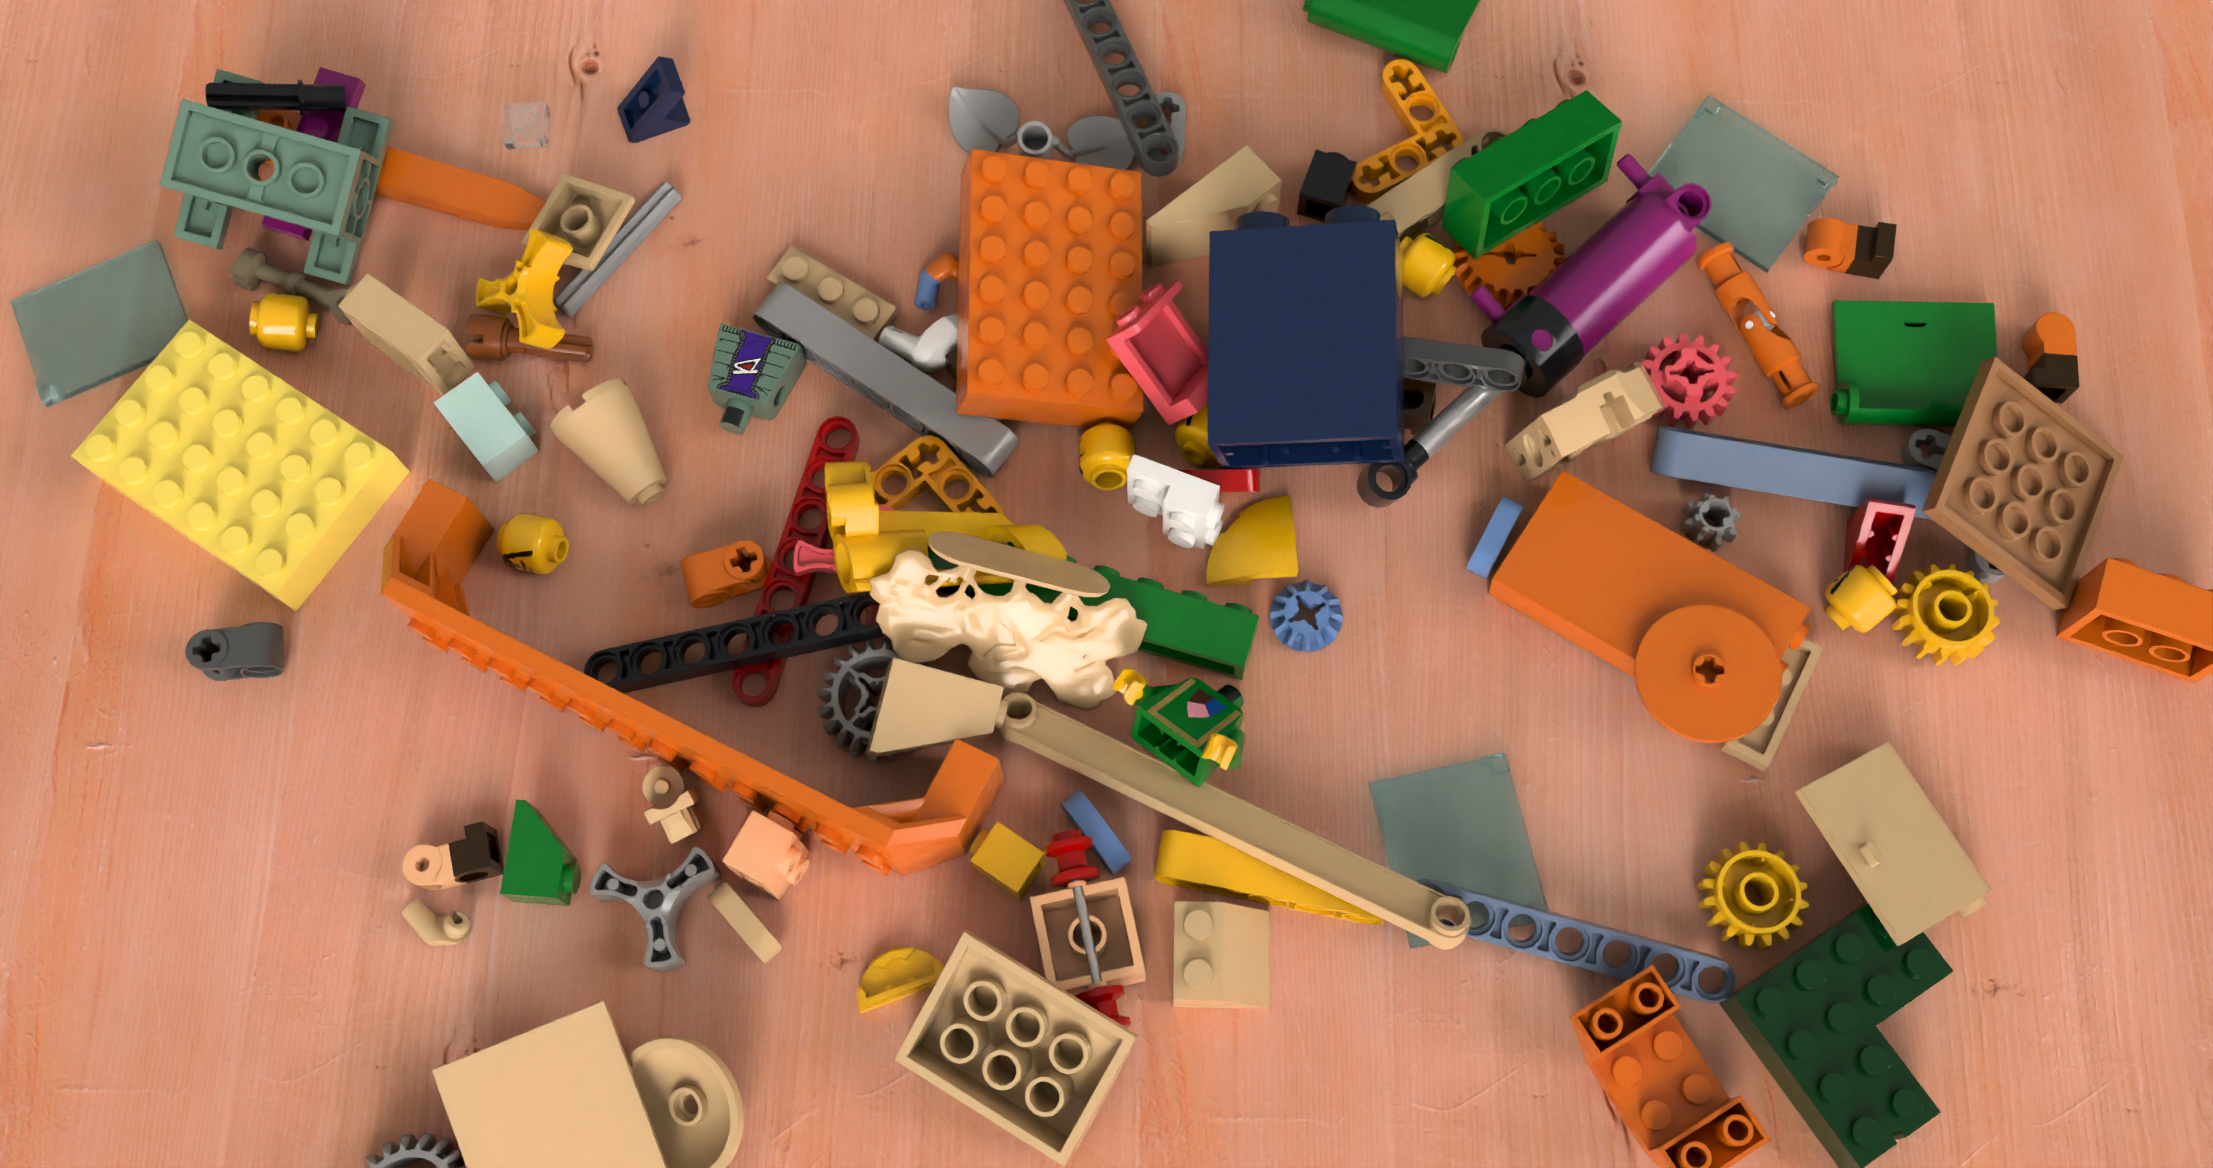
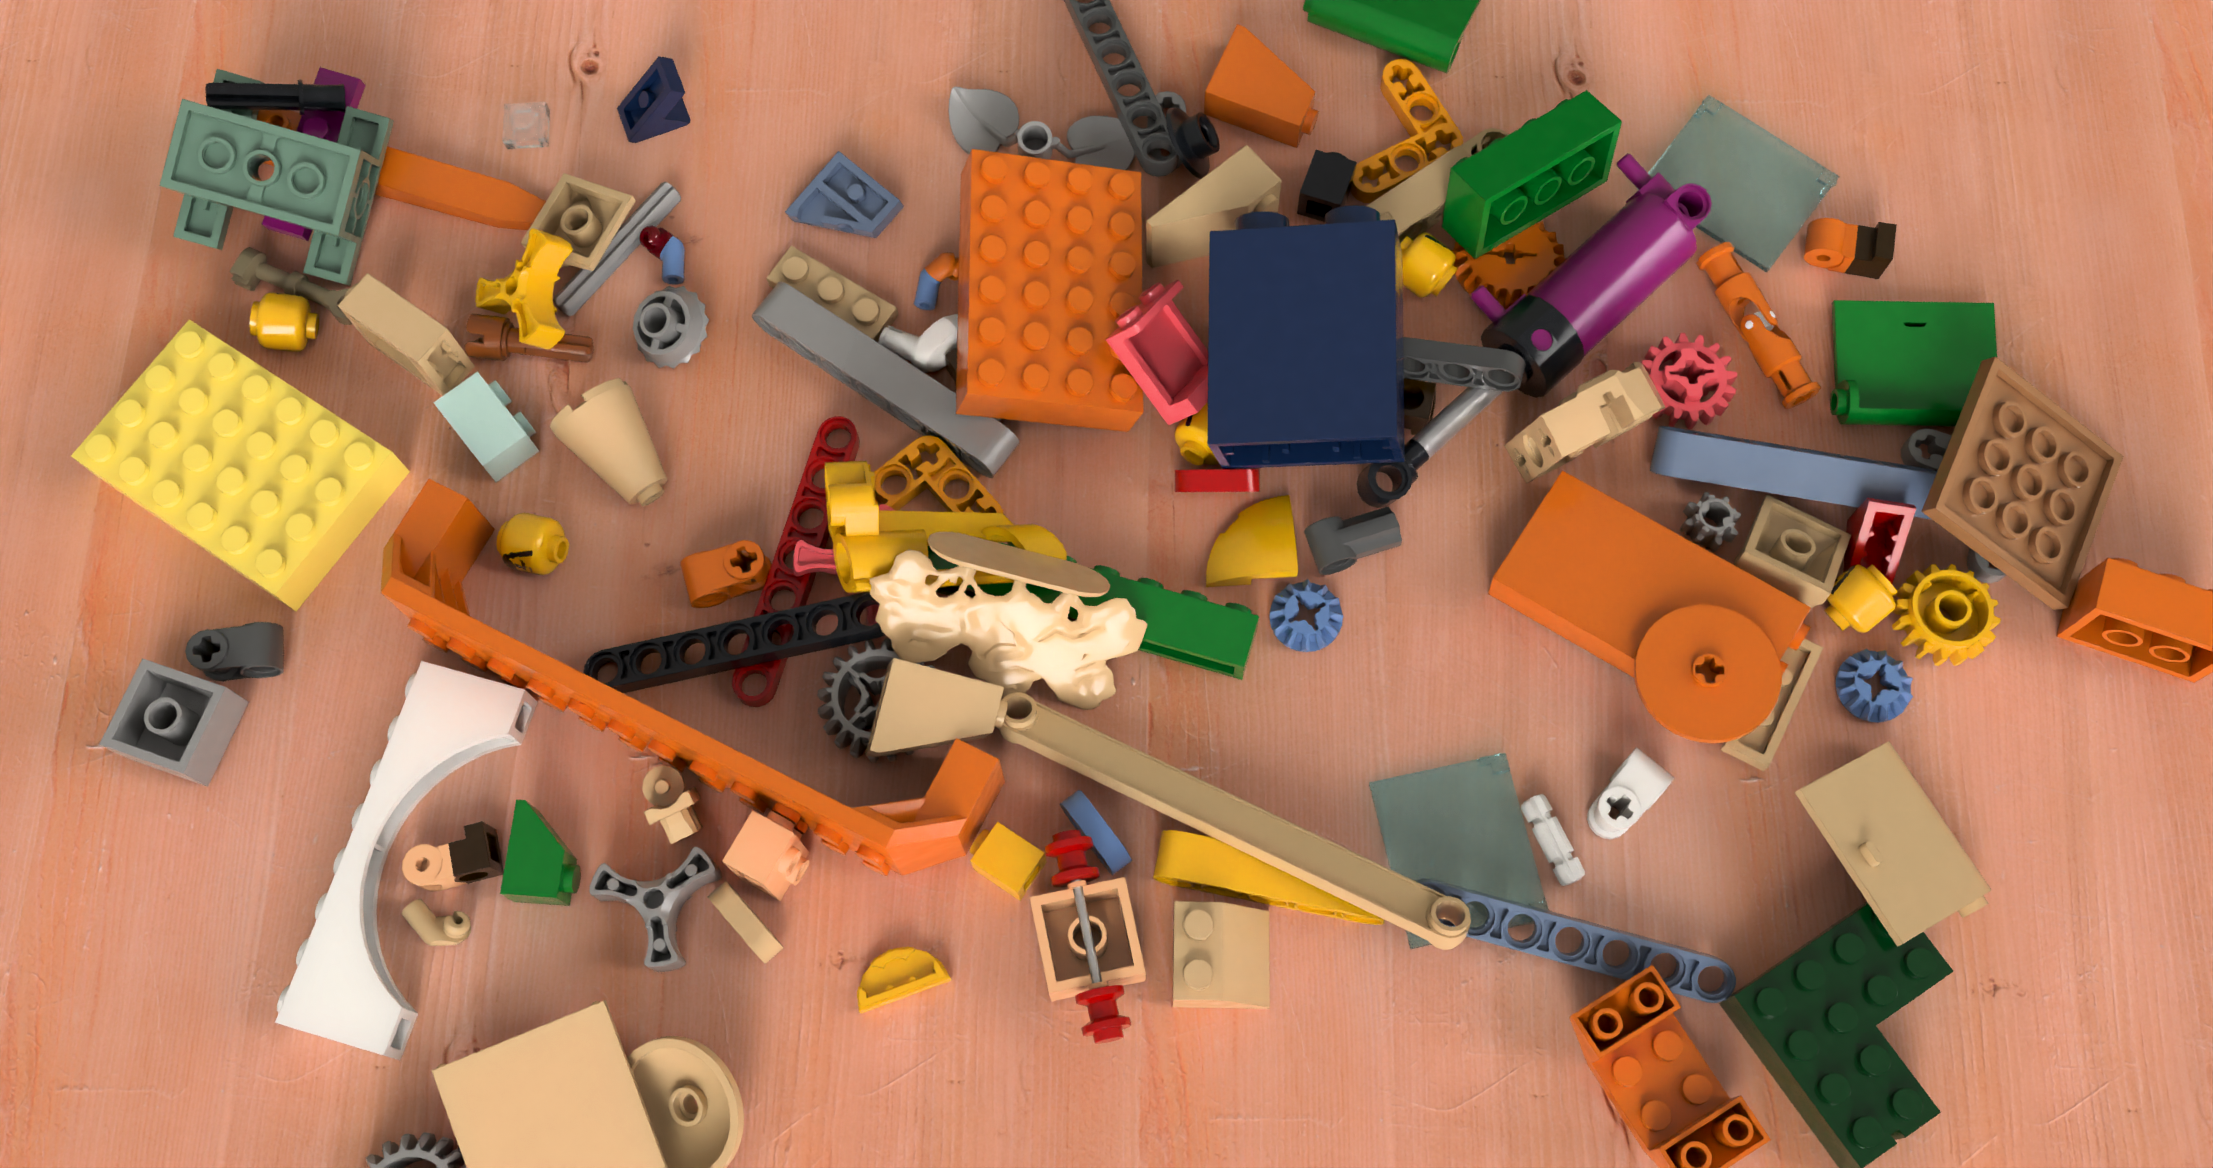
clear light blue piece [10,240,188,407] -> none
sand green torso [708,323,807,435] -> none
tan slope [894,930,1138,1167] -> none
yellow head [1078,422,1136,491] -> none
green torso [1111,667,1245,787] -> none
white plate [1127,454,1224,549] -> none
medium blue beam [1466,495,1524,579] -> none
yellow gear [1697,842,1809,950] -> none
leg [2022,312,2079,403] -> none
none -> light grey brick [99,658,249,787]
none -> white arch [275,661,538,1060]
none -> light grey piece [633,286,709,369]
none -> arm [640,225,685,285]
none -> sand blue wing [785,151,904,238]
none -> black piece [1166,108,1220,179]
none -> orange slope [1204,24,1319,148]
none -> dark grey piece [1304,506,1402,575]
none -> white axle [1521,794,1585,886]
none -> white piece [1587,747,1675,839]
none -> tan slope [1734,495,1851,608]
none -> medium blue gear [1836,648,1913,723]

